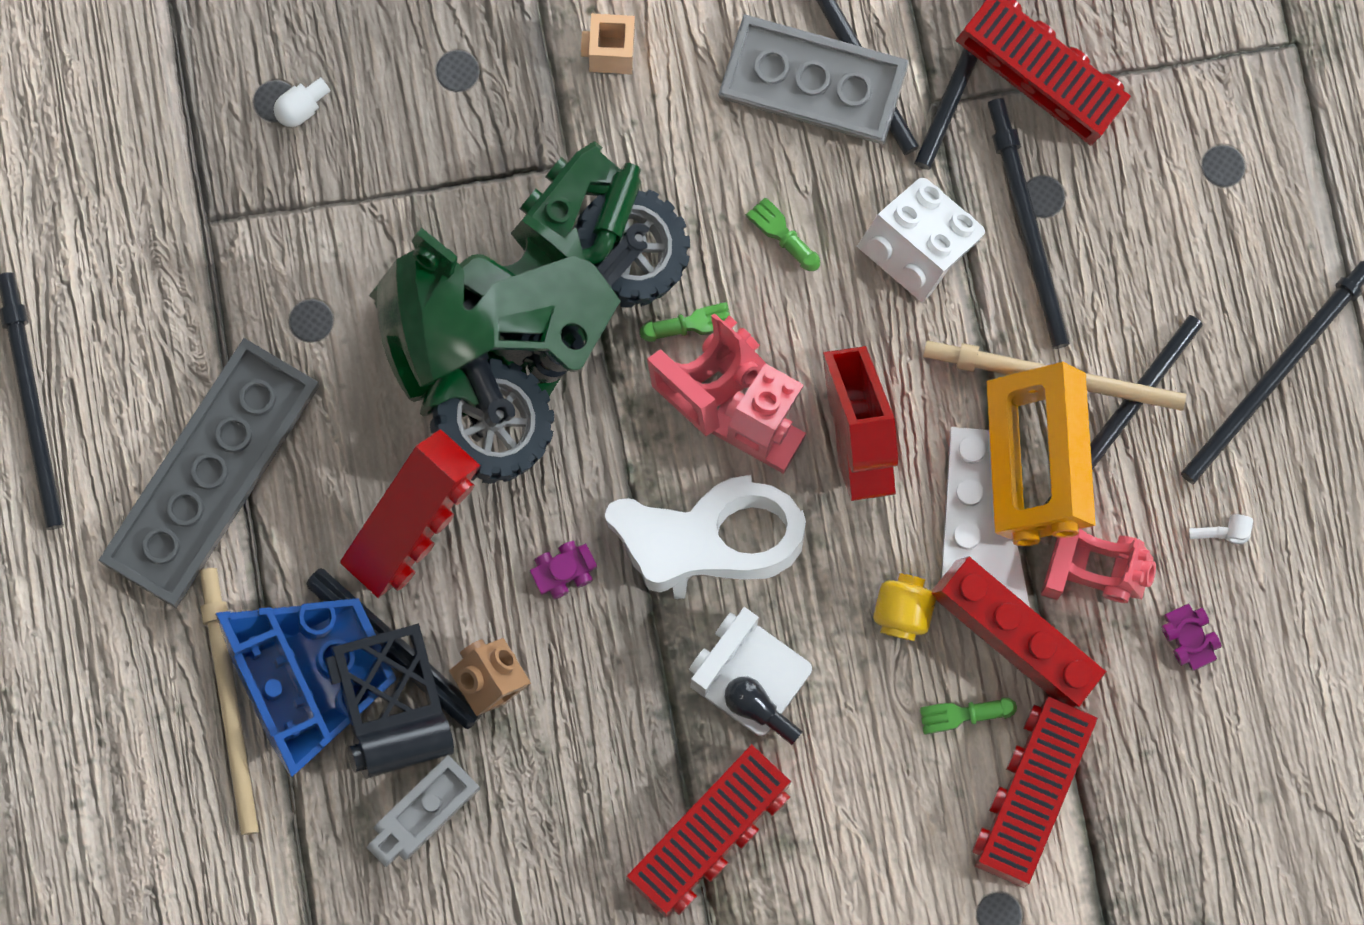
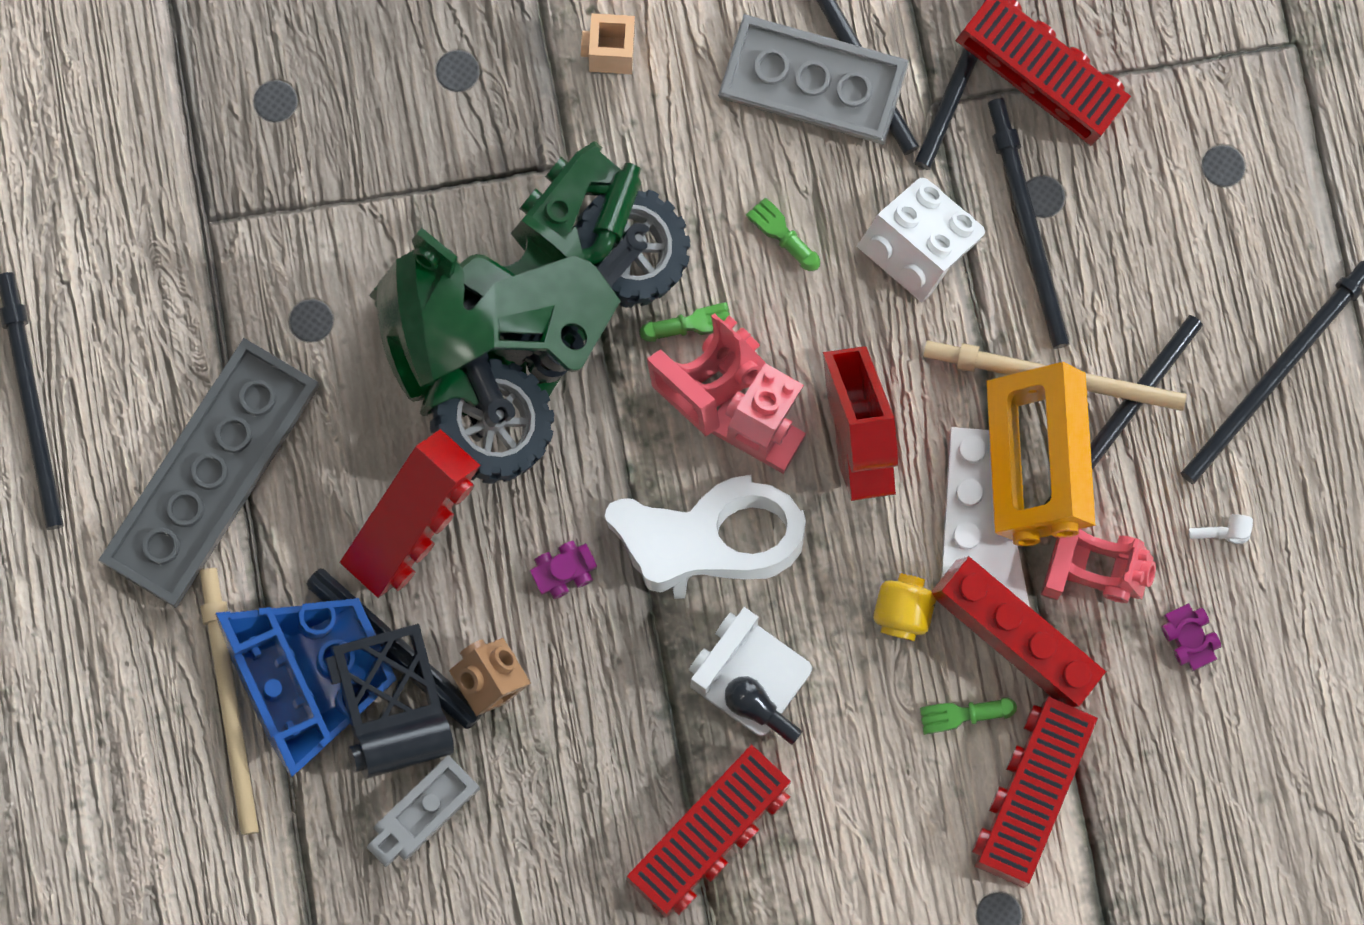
white cylinder [274,77,331,127] -> none

